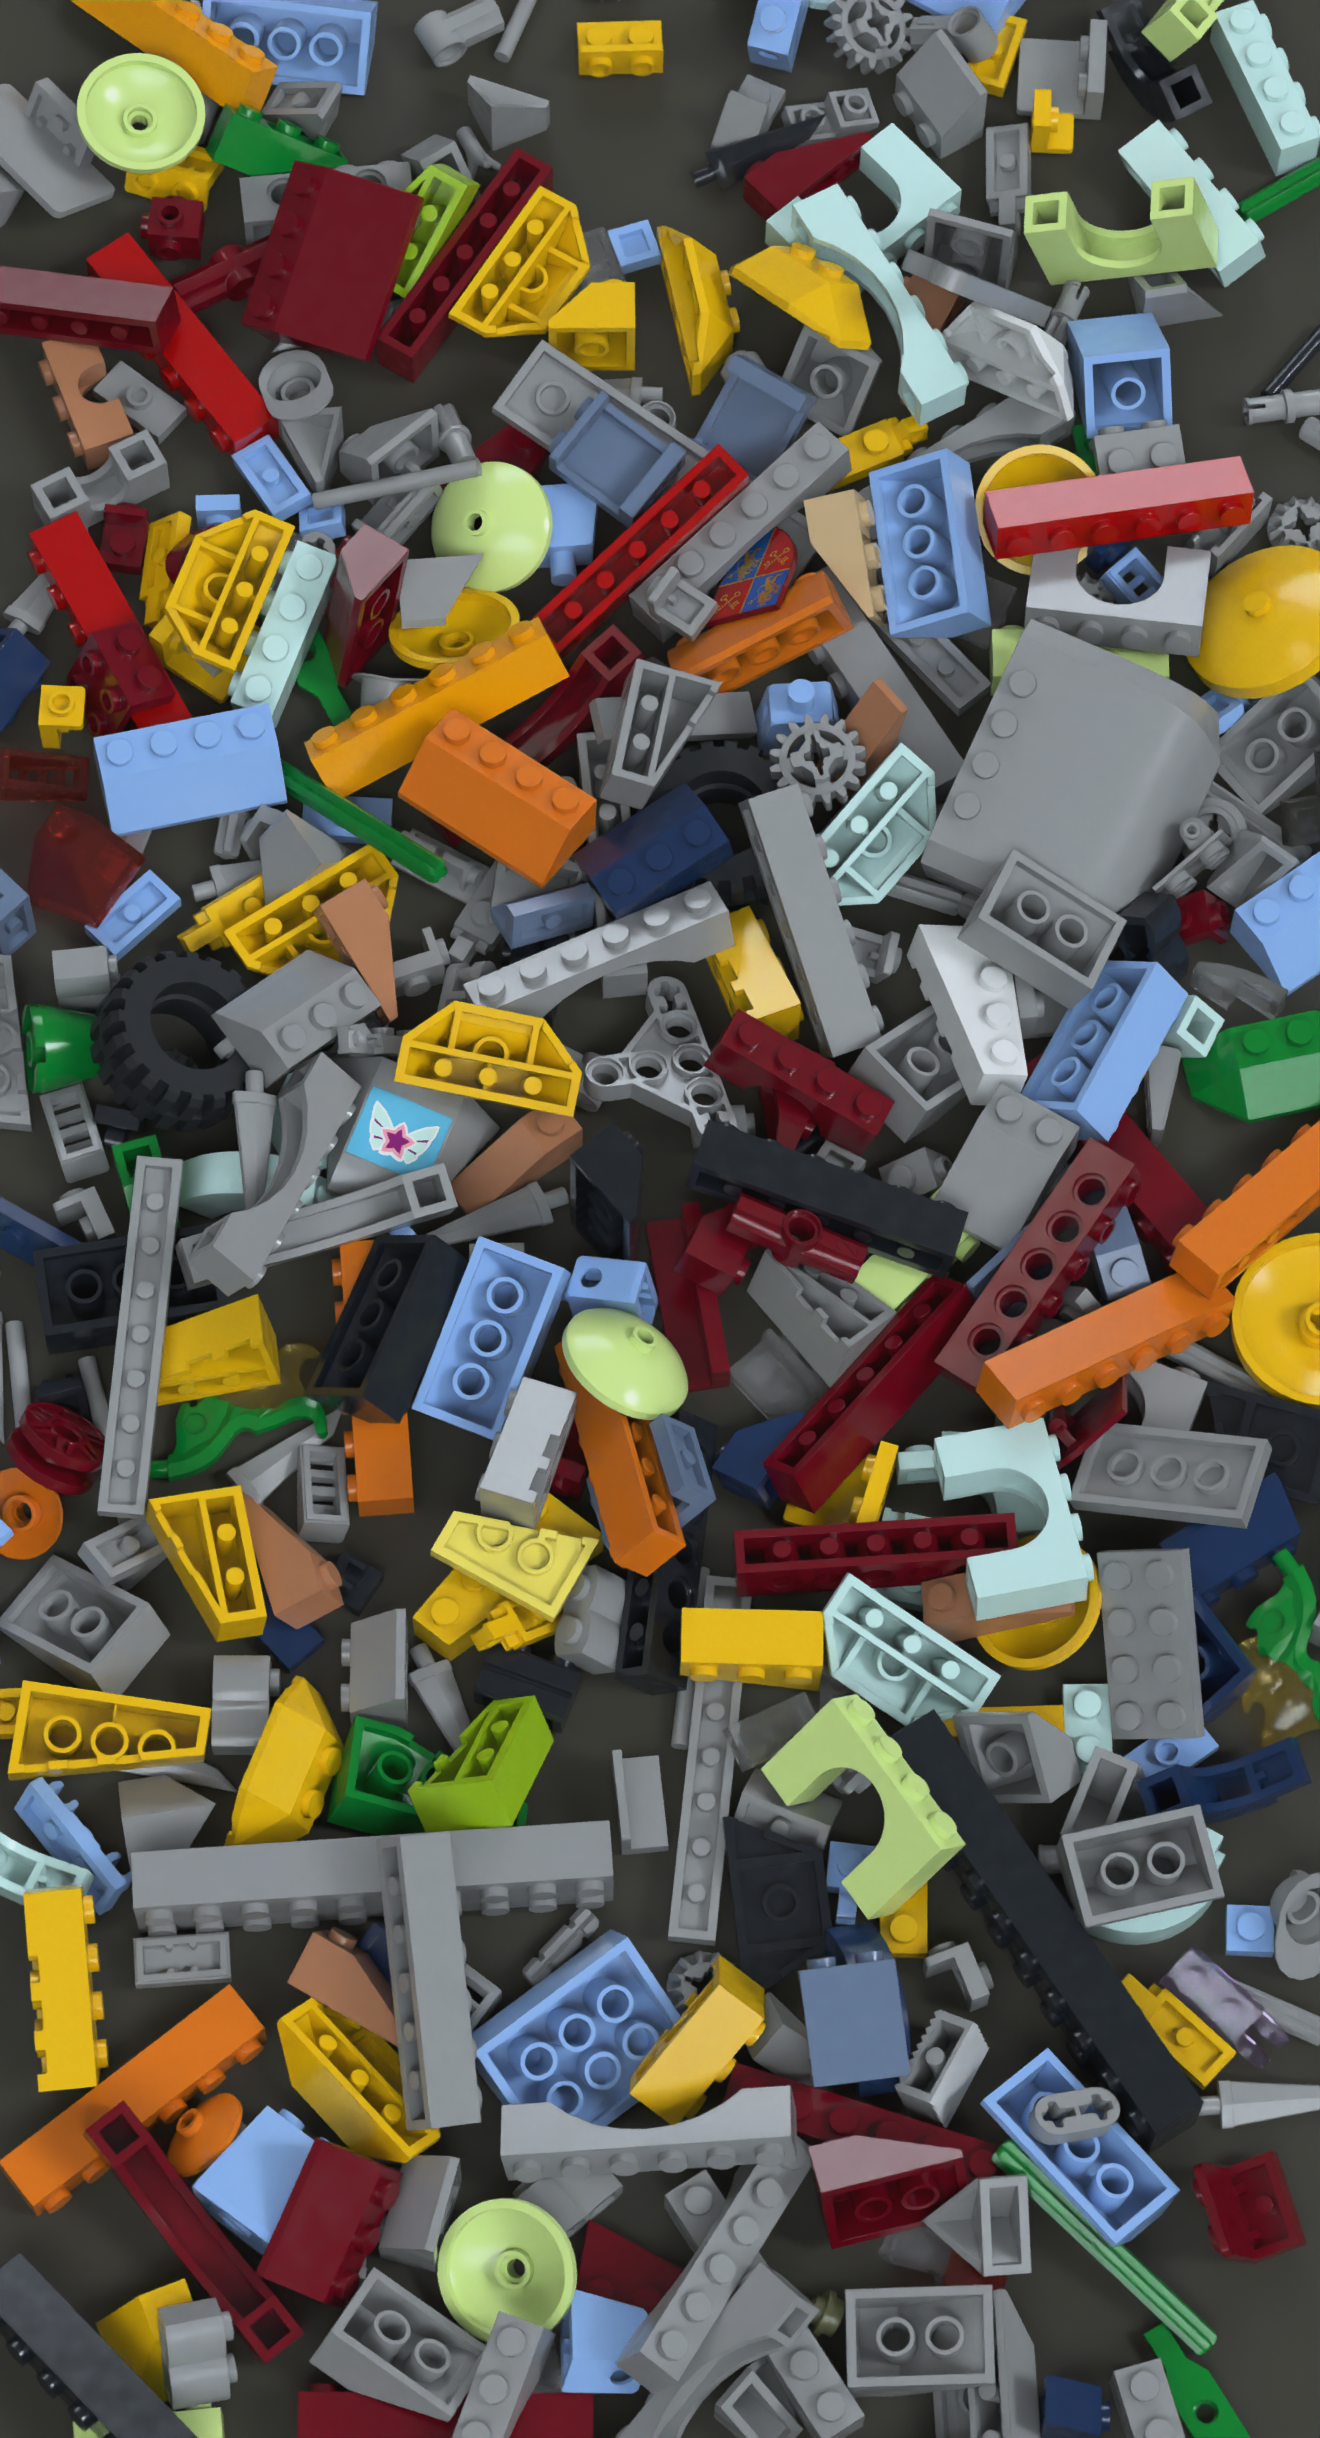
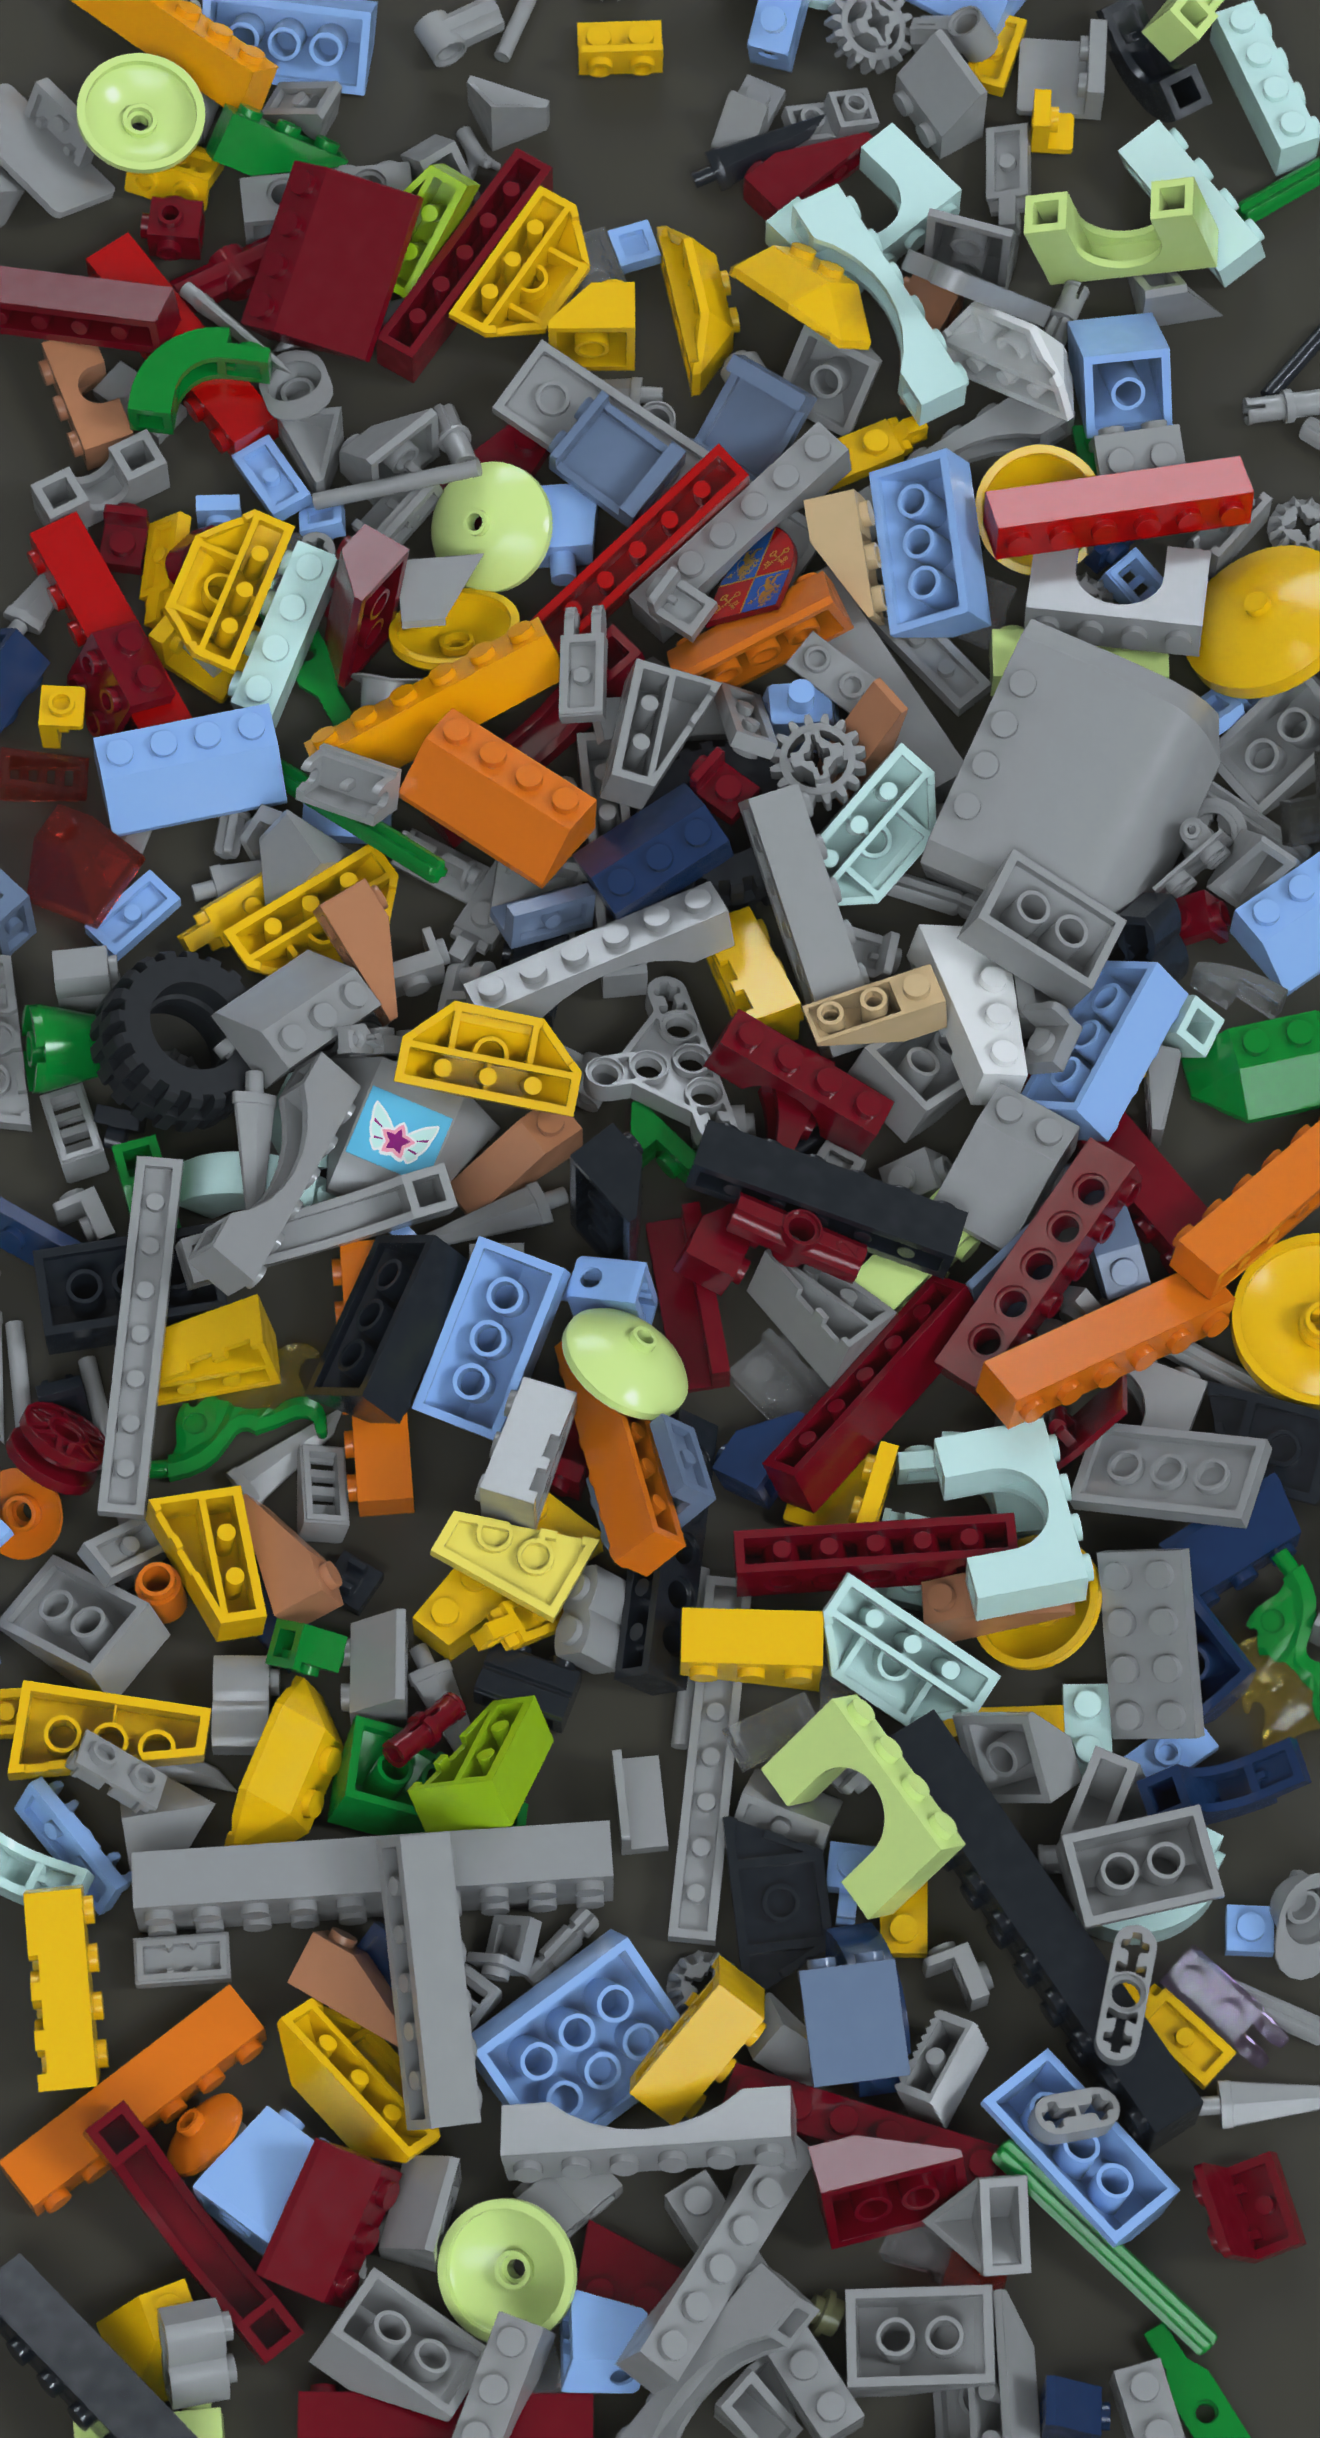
none -> light grey hinge [65,1729,168,1814]
none -> green arch [127,327,273,435]
none -> orange brick [135,1562,188,1624]
none -> light grey bar [179,282,292,374]
none -> green brick [265,1618,348,1678]
none -> light grey hinge [295,743,402,826]
none -> dark red pin [382,1692,466,1768]
none -> light grey bracket [466,1914,542,1982]
none -> light grey hinge [559,605,608,724]
none -> green slope [631,1100,696,1184]
none -> dark red bracket [688,746,760,827]
none -> light grey plate [714,682,778,760]
none -> light grey hinge [785,631,876,714]
none -> tan slope [802,964,947,1047]
none -> light grey bracket [1022,1001,1083,1075]
none -> light grey beam [1094,1925,1157,2066]

